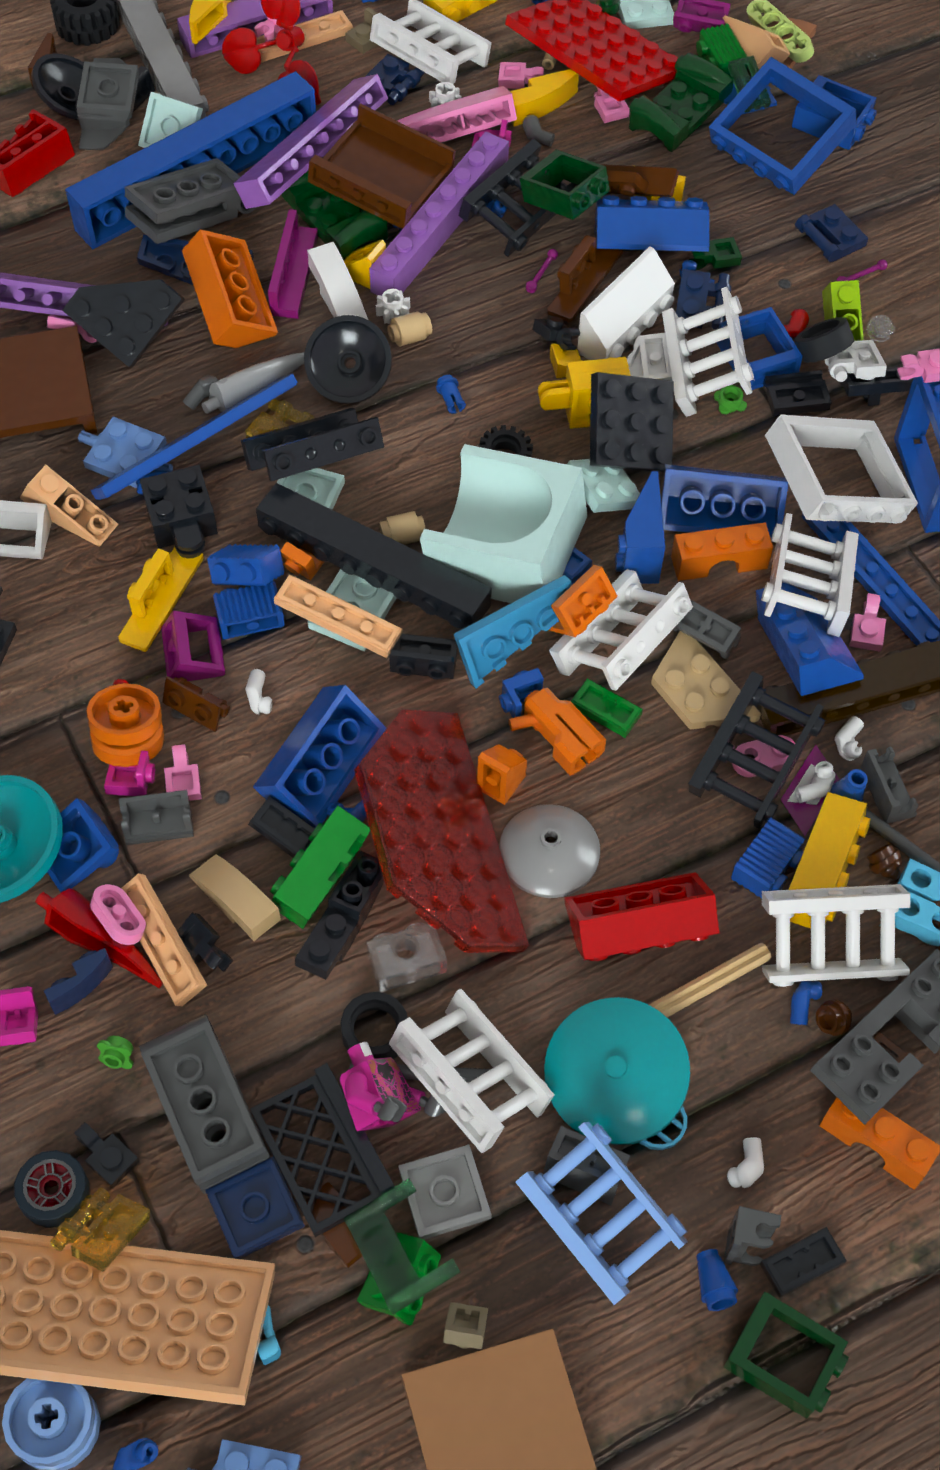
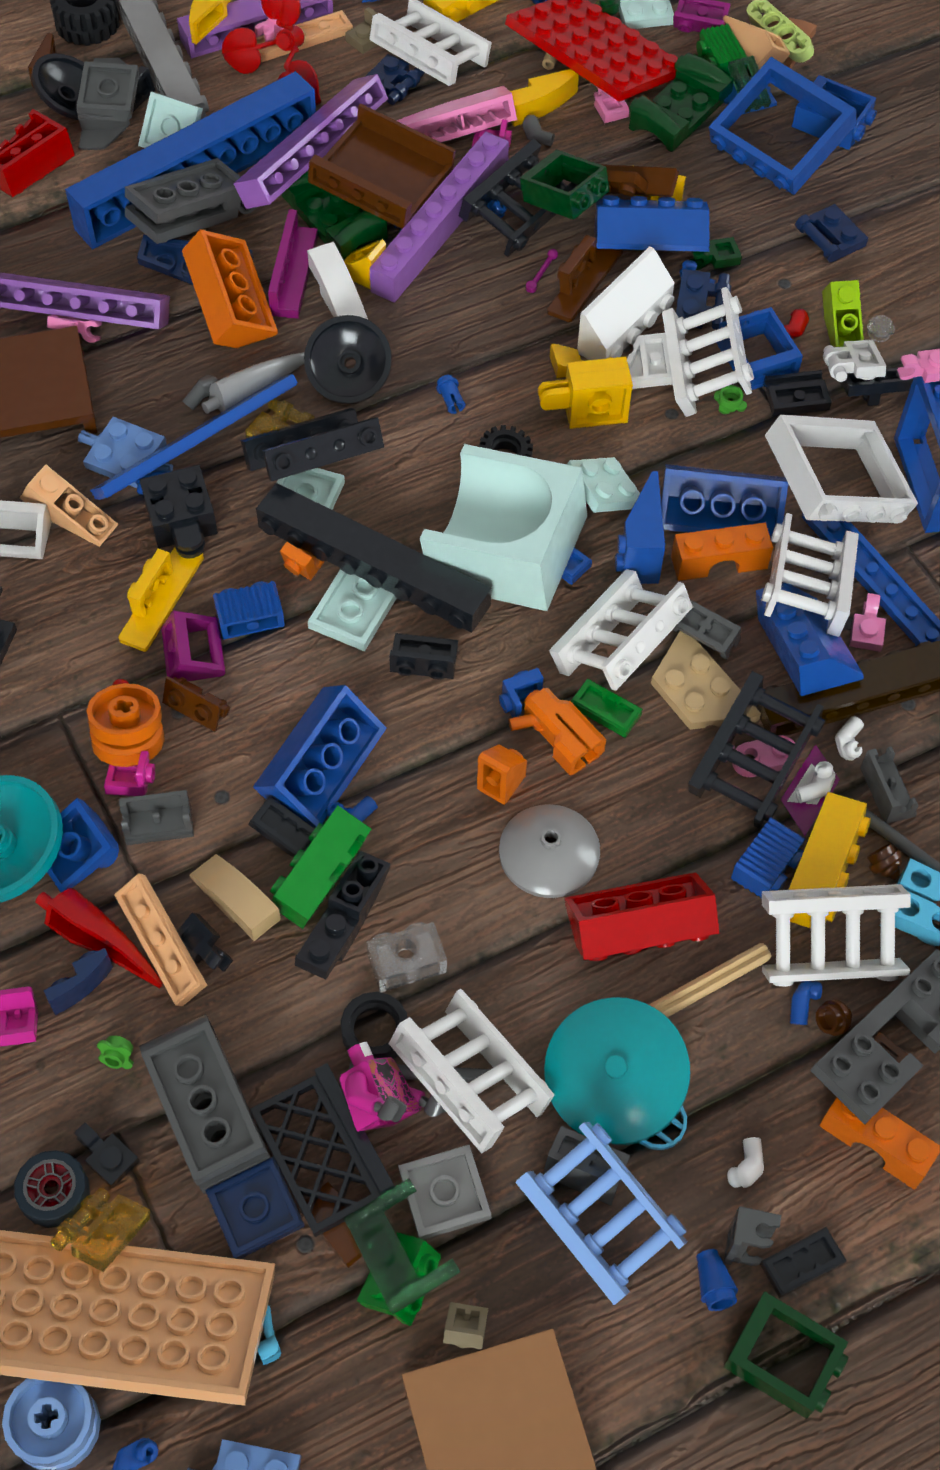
black plate [62,279,185,368] -> none
bright pink plate [90,884,146,945] -> none
bright pink plate [164,744,202,801] -> none
blue brick [207,544,284,586] -> none
white arm [245,669,272,715] -> none
light nougat tile [274,574,402,658] -> none
clear red plate [354,709,529,953] -> none
white gear [376,289,410,324] -> none
tan brick [379,511,425,545] -> none
tan brick [387,311,432,347] -> none
white gear [429,82,462,108] -> none
dark azure wing [453,575,572,689] -> none
bright pink plate [498,62,544,89] -> none
black plate [532,316,580,350] -> none
orange bracket [549,565,618,637] -> none
black plate [590,372,674,472] -> none
black tyre [795,317,854,363] -> none
blue cone [831,769,868,802] -> none
magenta hinge [837,259,888,281] -> none

